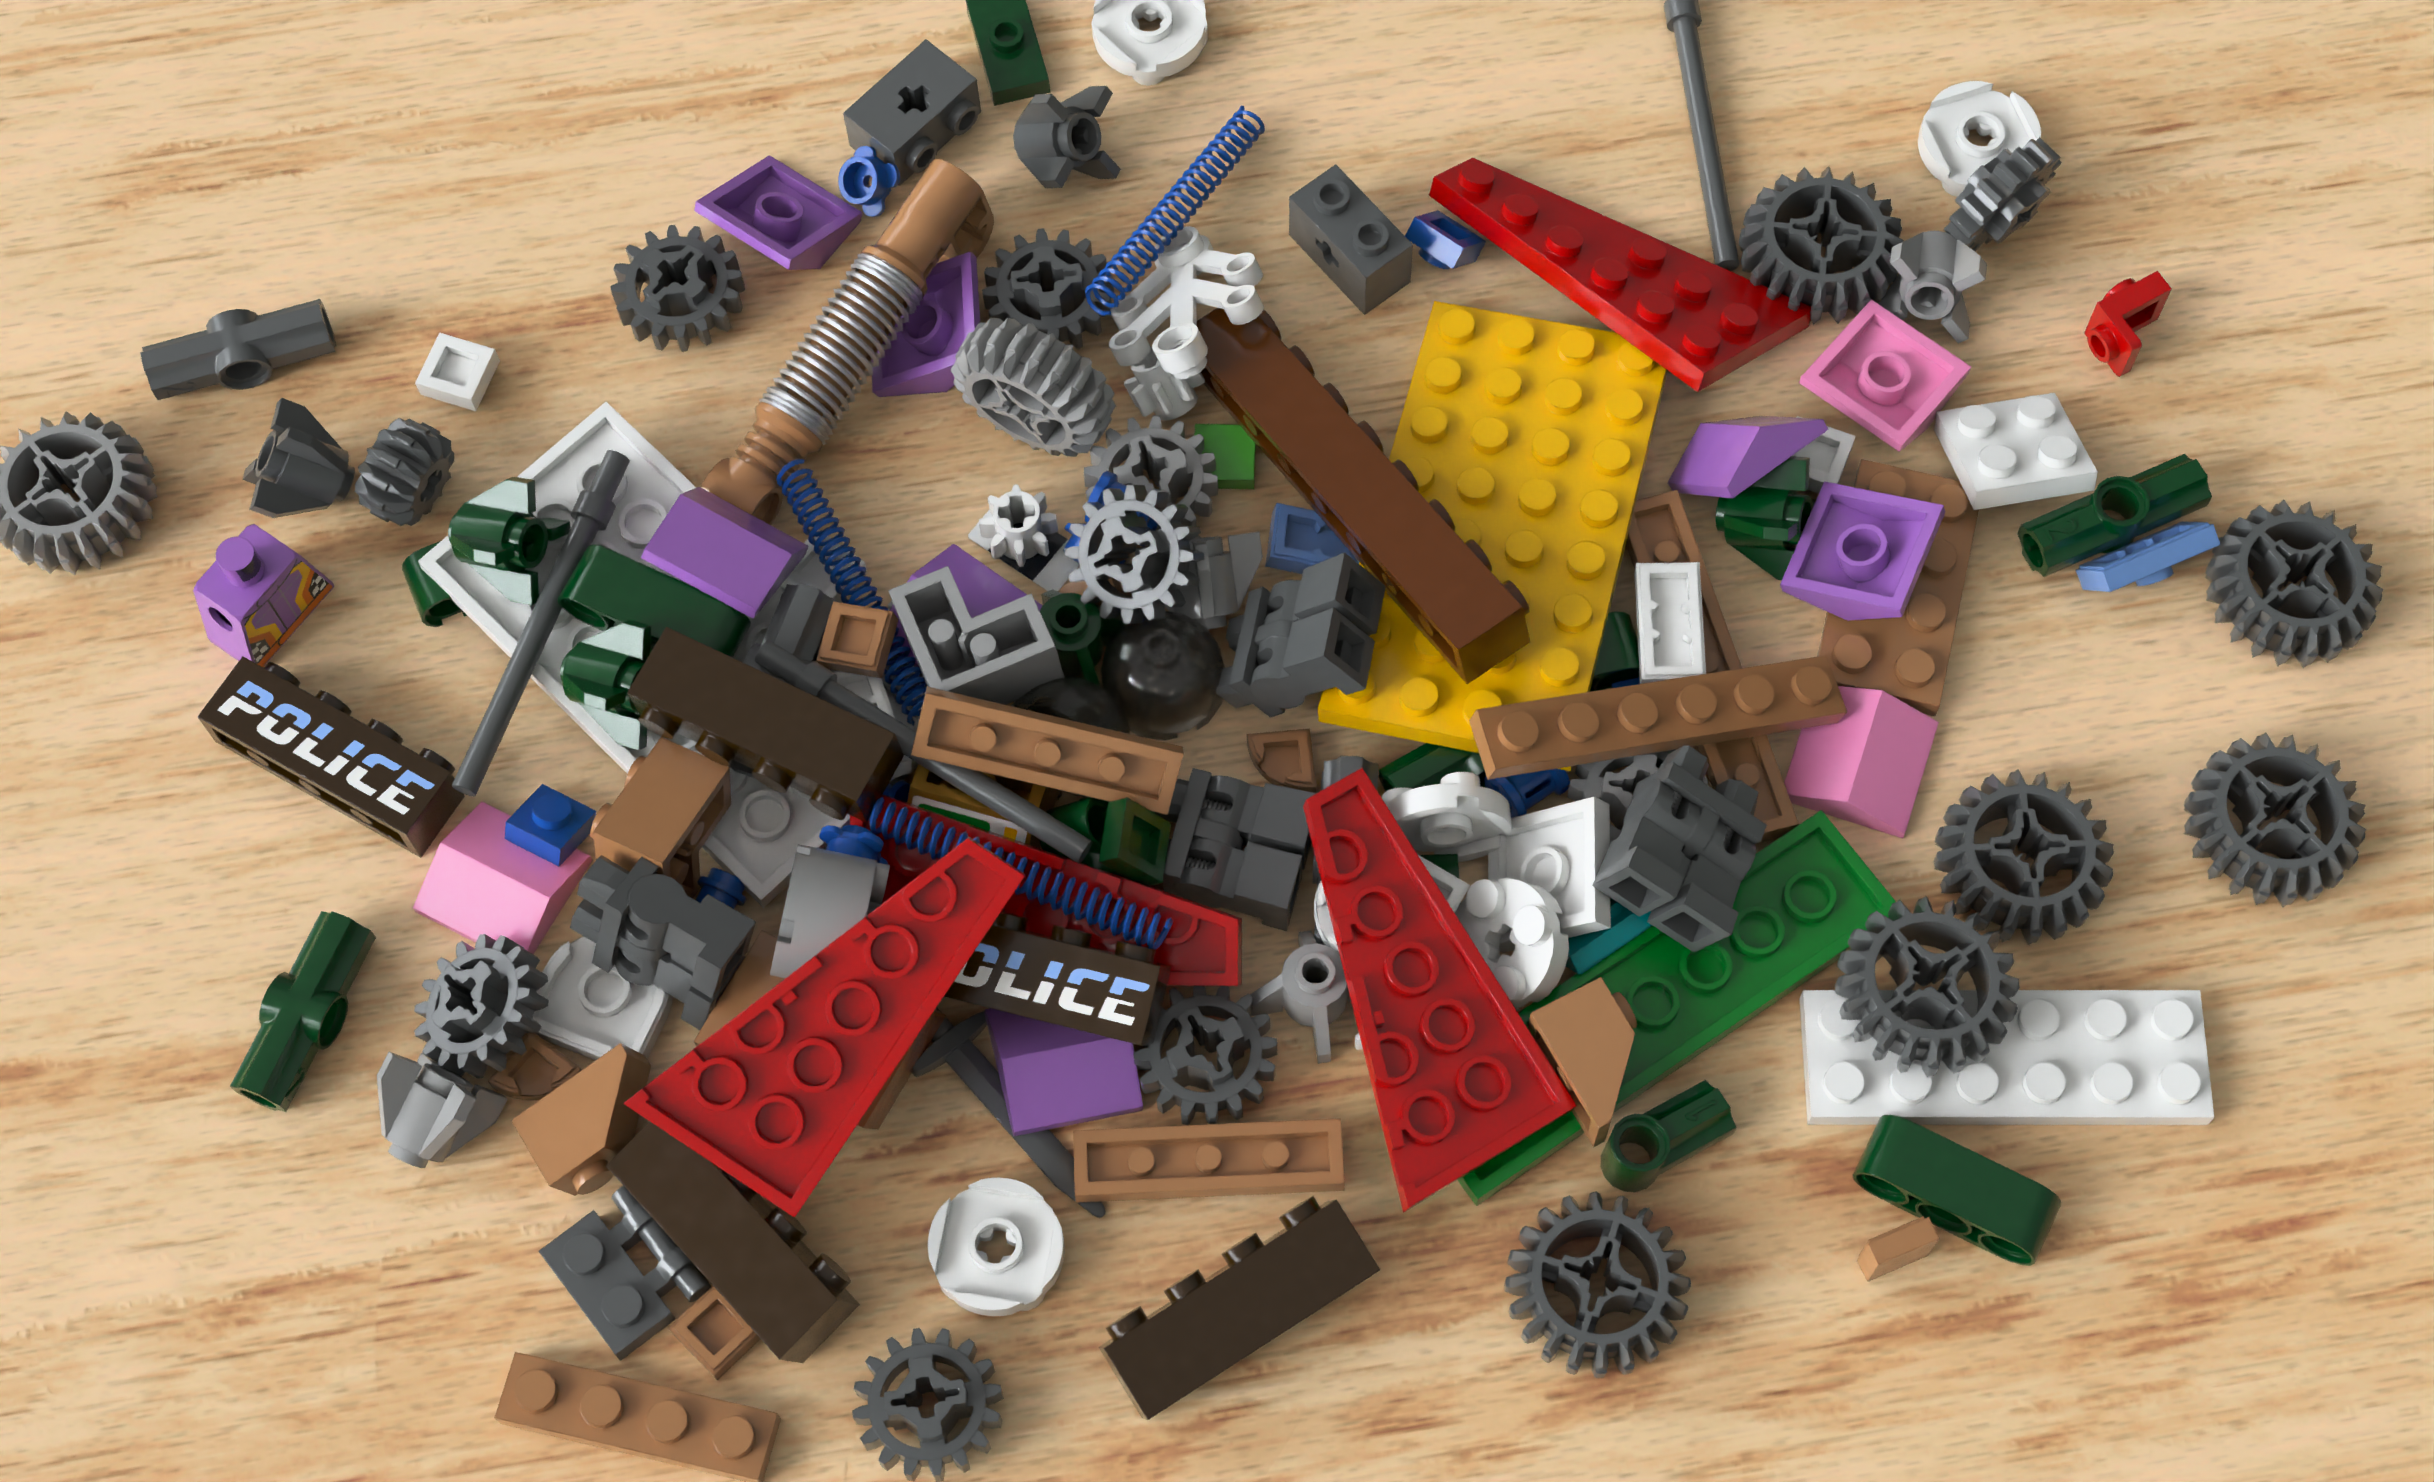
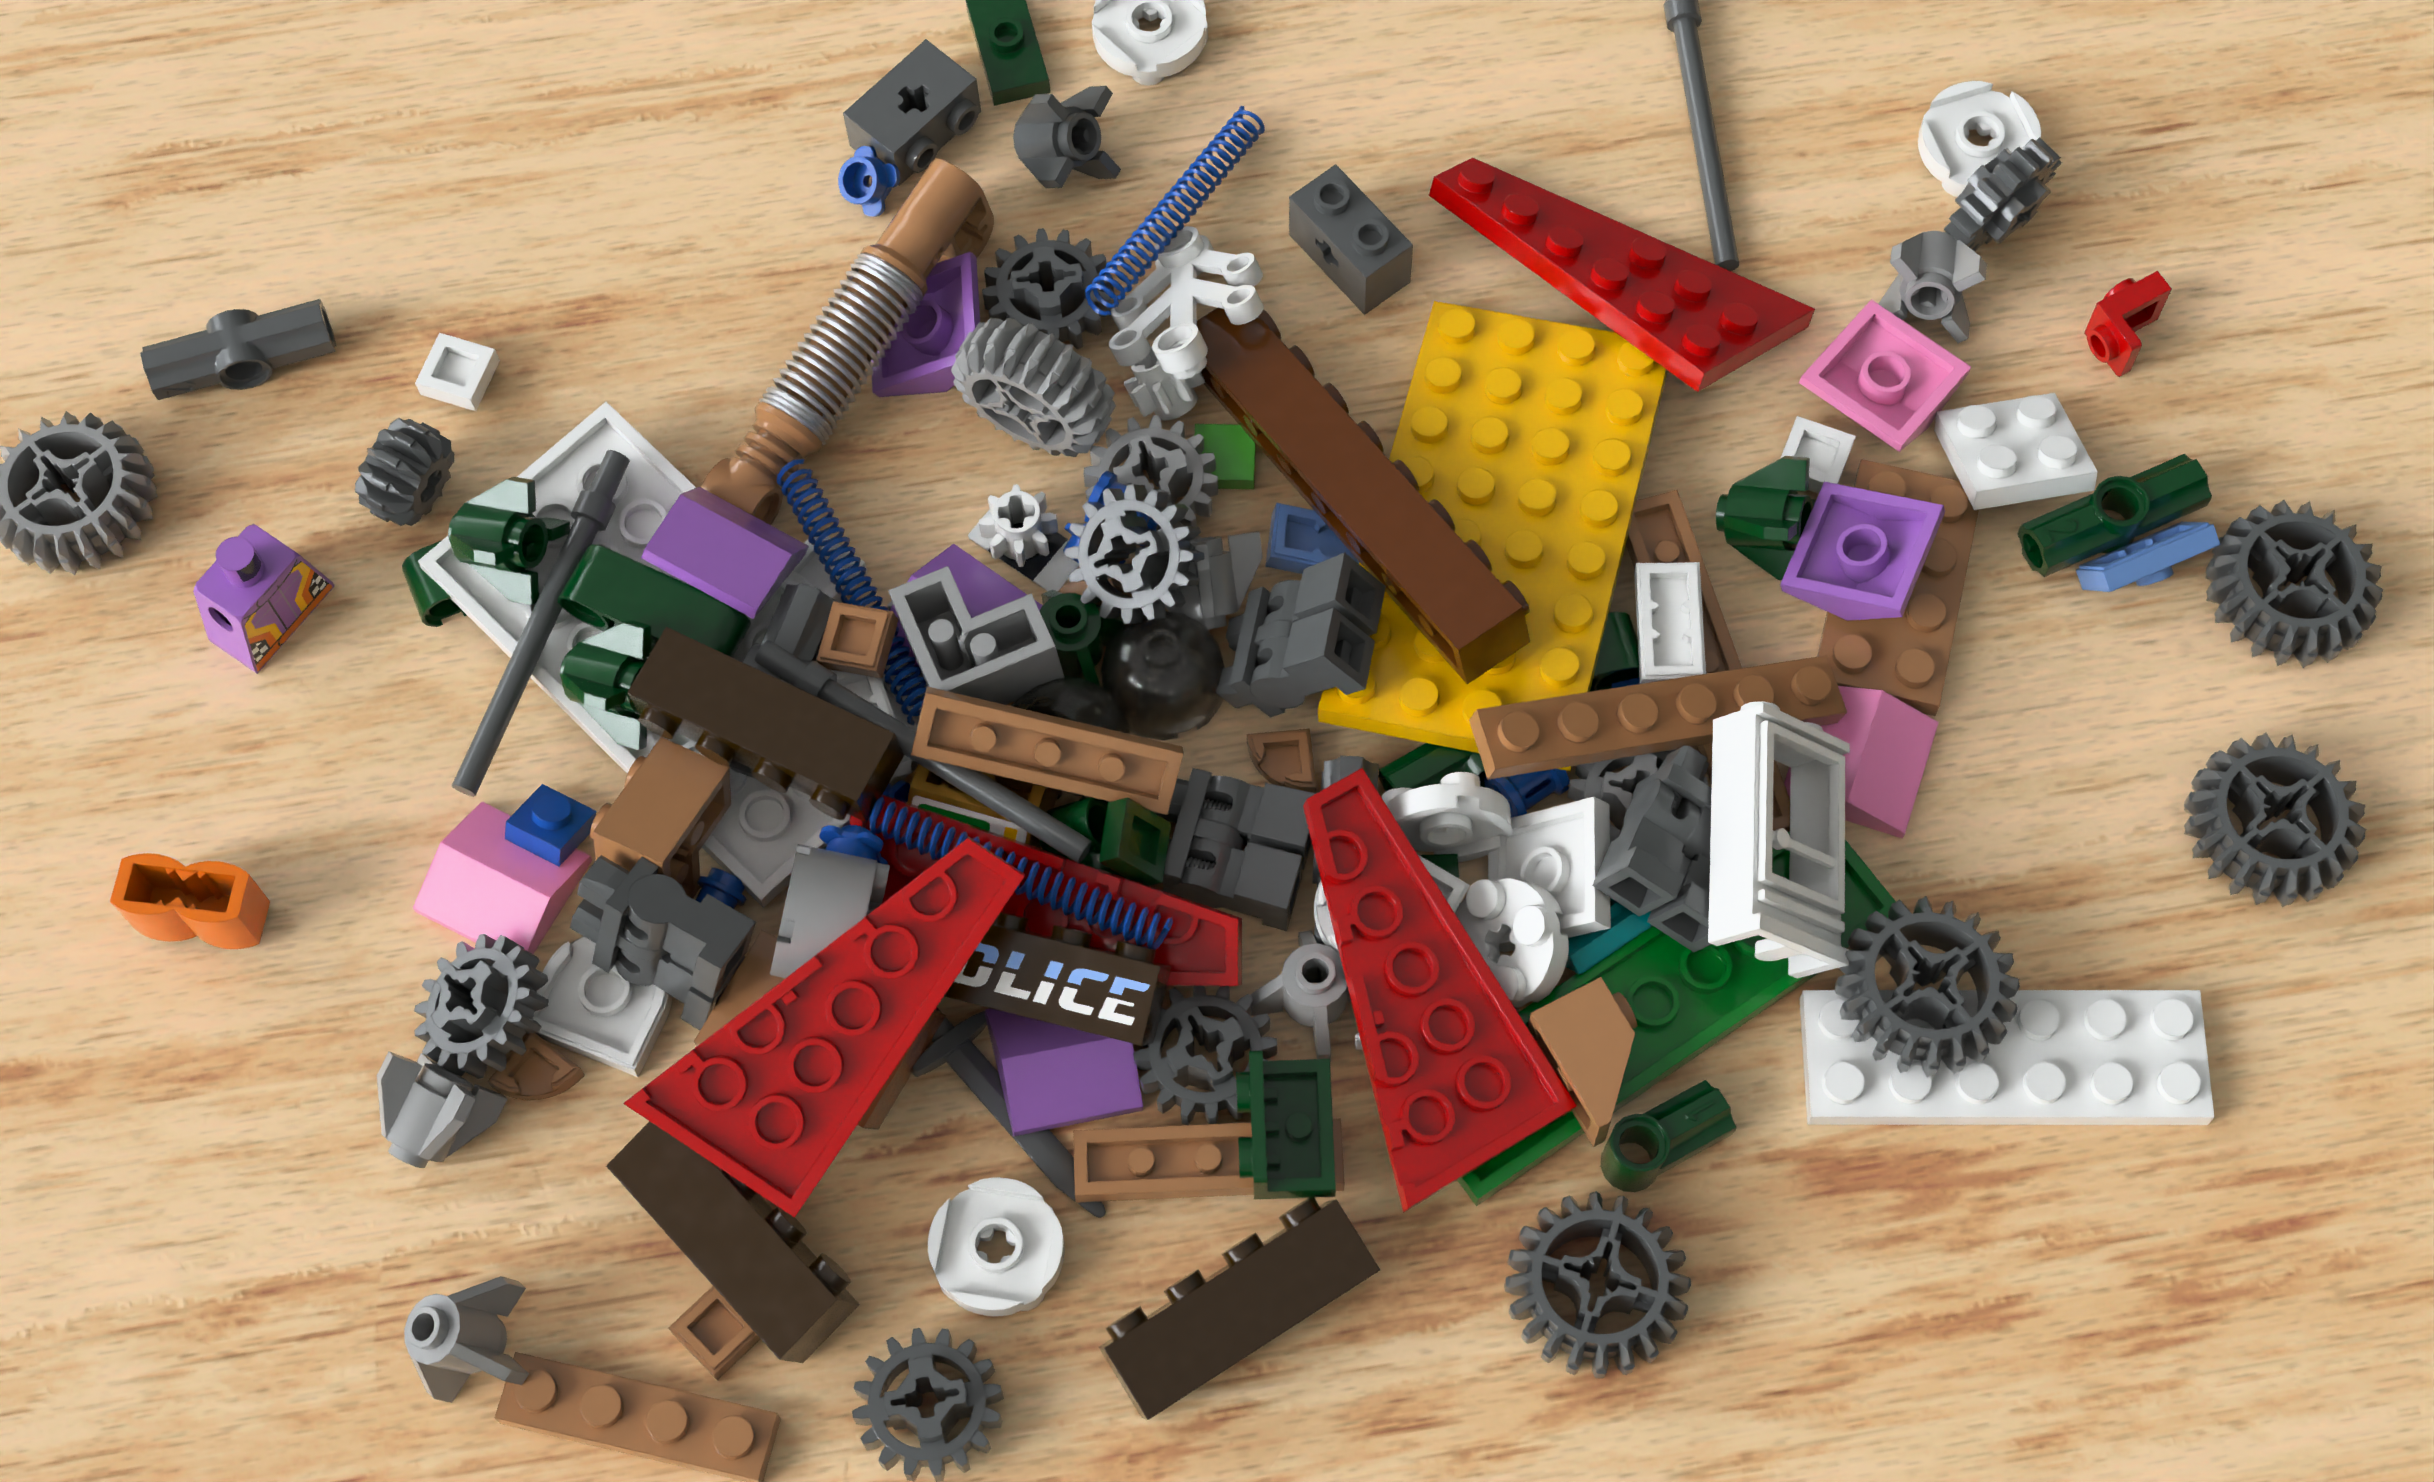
dark brown brick [198,656,465,858] -> none
dark green piece [230,911,376,1112] -> none
dark grey brick [242,398,355,518] -> none
medium nougat slope [511,1043,651,1196] -> none
dark grey plate [539,1186,711,1361] -> none
dark grey gear [611,225,745,352] -> none
medium lavender slope [694,155,862,270] -> none
blue plate [1405,210,1486,269] -> none
medium lavender slope [1668,416,1829,499] -> none
dark grey gear [1739,166,1904,325] -> none
dark green beam [1853,1115,2061,1266] -> none
medium nougat tile [1857,1216,1940,1282] -> none
dark grey gear [1934,769,2114,945] -> none
none -> orange brick [110,853,270,949]
none -> light grey brick [404,1276,529,1403]
none -> dark green bracket [1236,1050,1336,1200]
none -> white door [1708,702,1850,978]

